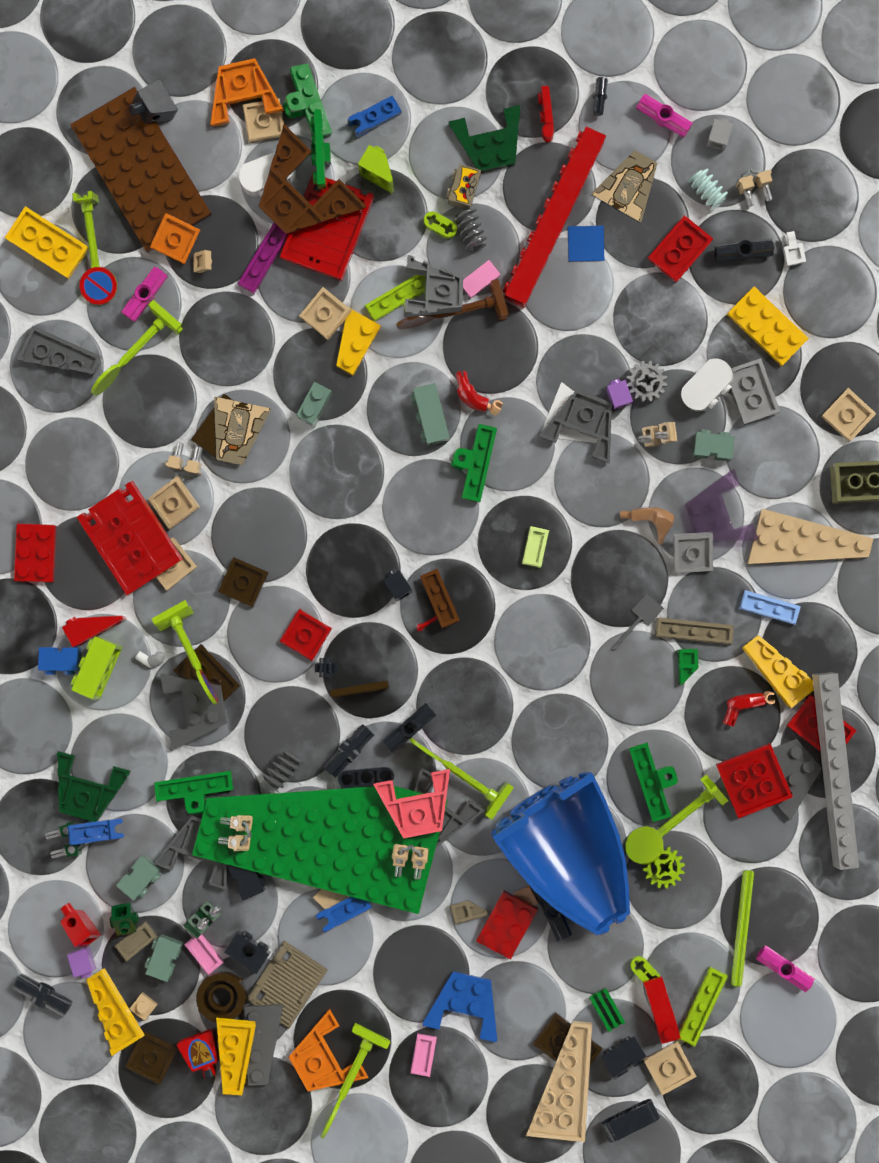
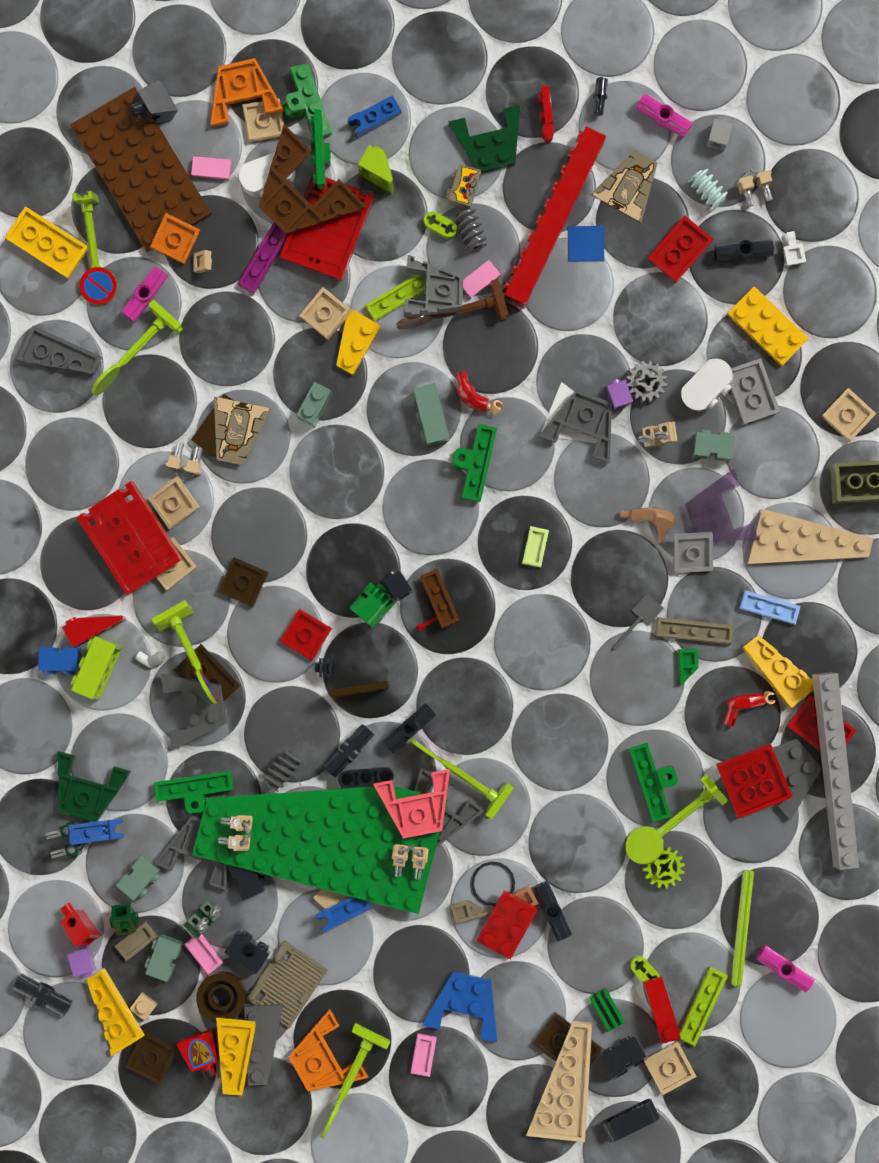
red plate [14,524,57,582] -> none
blue panel [491,772,630,935] -> none
none -> bright pink tile [191,156,231,180]
none -> green gear [349,582,395,629]
none -> black piece [471,861,515,906]

